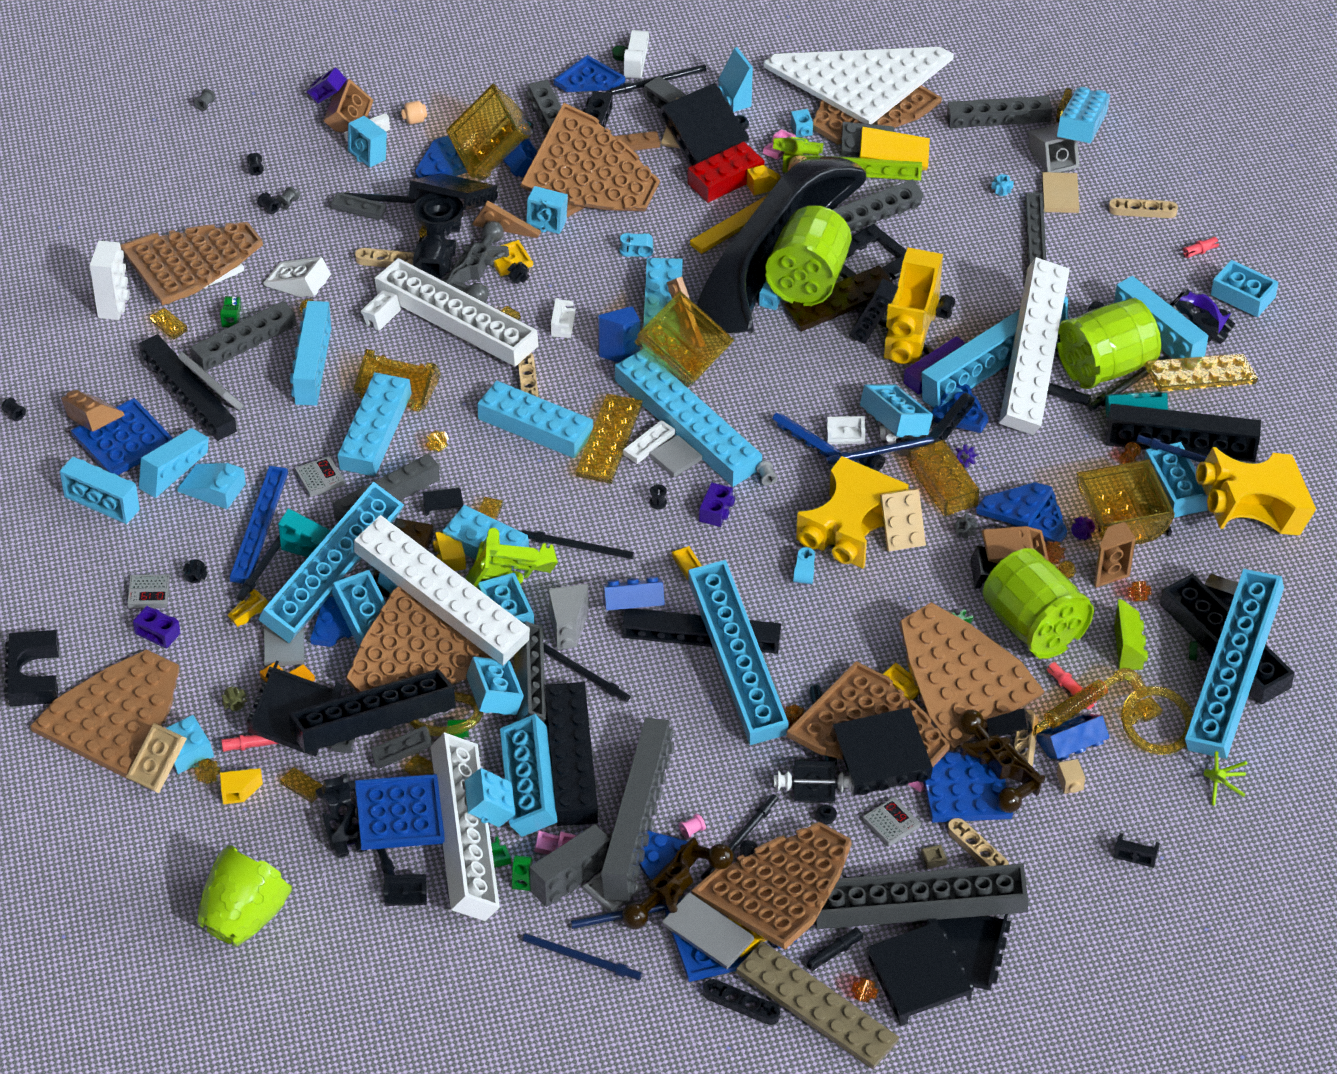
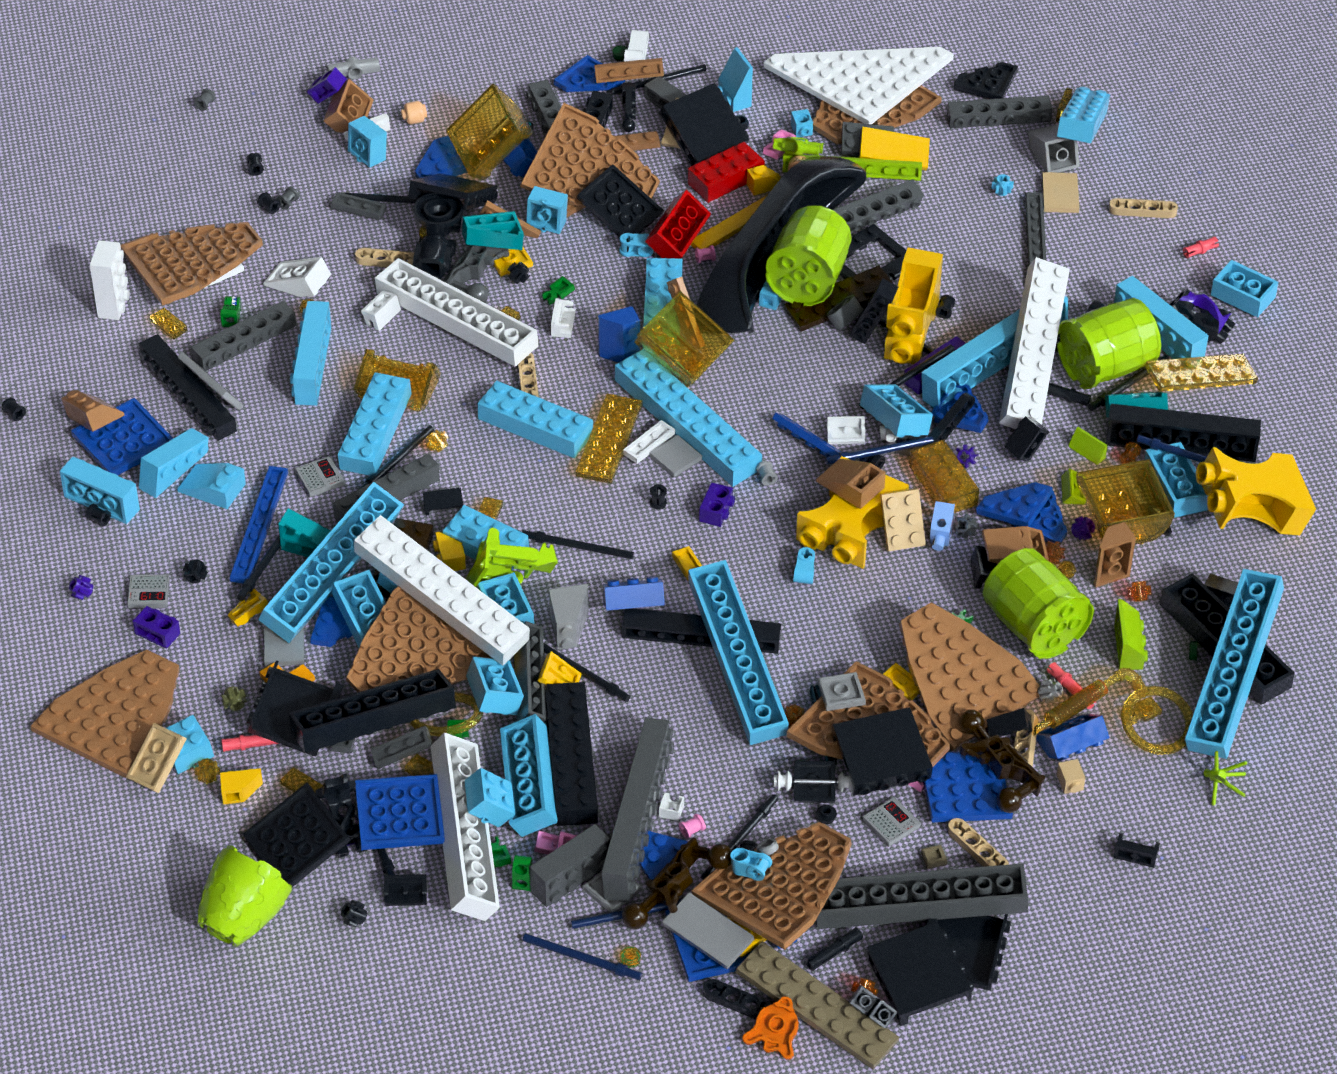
black arch [4,630,59,707] -> none
none -> dark purple gear [69,575,94,600]
none -> black bush [85,503,111,527]
none -> black tile [243,782,351,887]
none -> light grey piece [327,57,380,79]
none -> black gear [341,900,367,927]
none -> black bar [359,425,434,489]
none -> teal wedge [462,211,524,250]
none -> yellow wing [538,651,582,684]
none -> green plate [542,276,575,305]
none -> black plate [577,164,664,242]
none -> medium nougat plate [594,58,664,83]
none -> clear yellow tile [620,946,641,968]
none -> black plate [622,83,636,132]
none -> red brick [645,189,711,259]
none -> white piece [659,793,684,821]
none -> bright pink bush [695,245,716,264]
none -> medium azure piece [730,848,772,881]
none -> orange tile [742,996,799,1060]
none -> light grey tile [757,838,779,855]
none -> medium nougat slope [816,458,886,509]
none -> light grey tile [818,672,866,711]
none -> dark grey beam [826,295,863,330]
none -> black slope [848,985,898,1028]
none -> black bar [859,344,955,410]
none -> light blue torso [930,501,955,551]
none -> black plate [954,62,1018,99]
none -> black brick [1004,416,1049,462]
none -> light grey gear [1038,679,1063,704]
none -> lime slope [1061,468,1086,505]
none -> lime slope [1069,427,1107,465]

